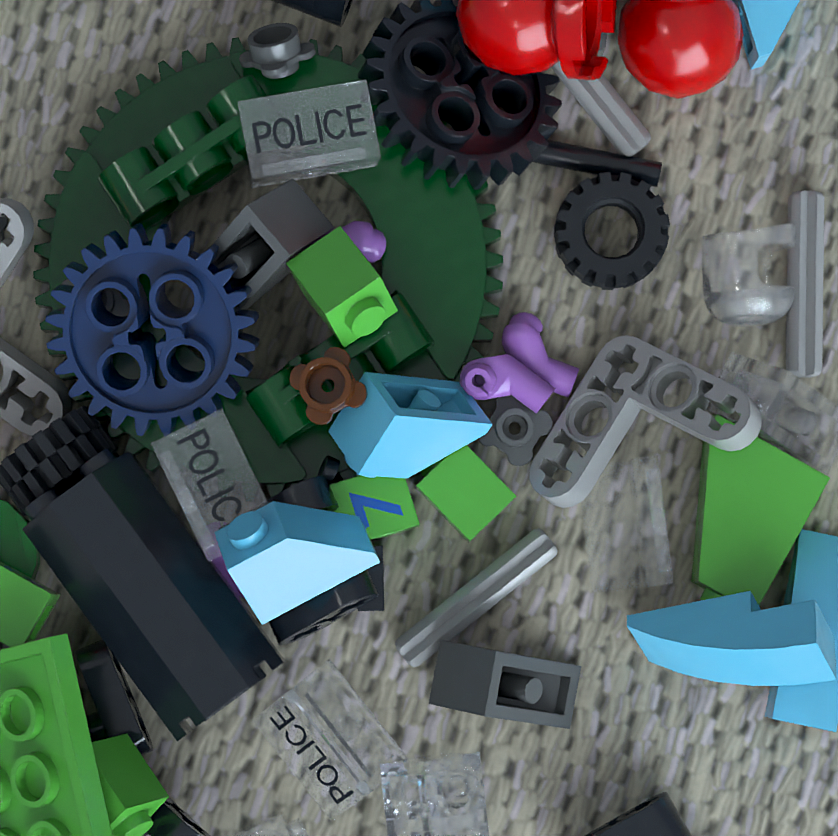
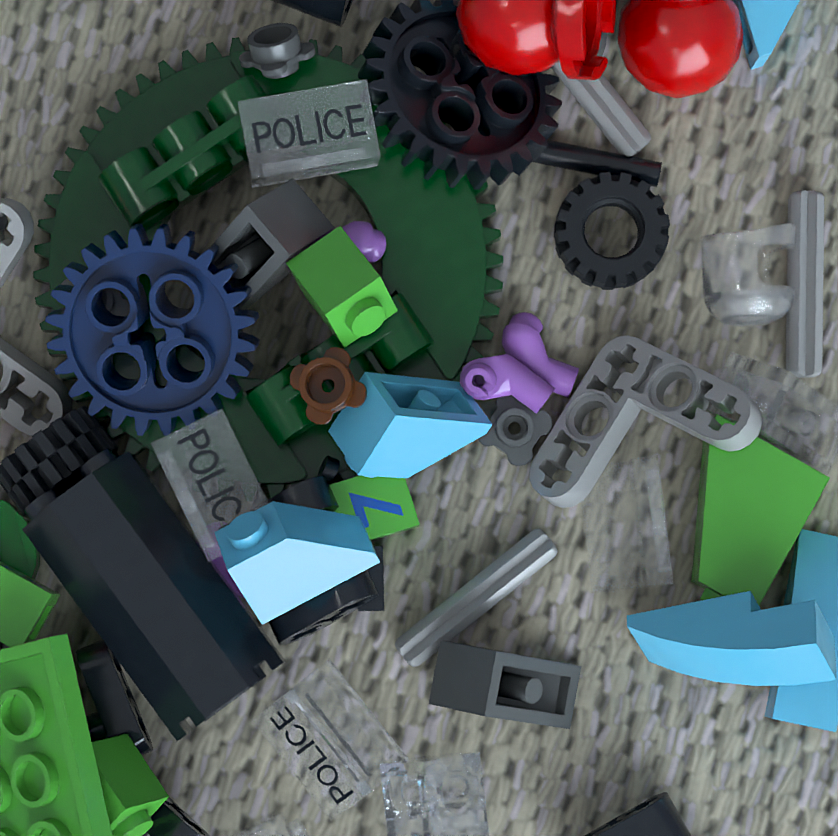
bright green brick [416,445,516,543] -> none

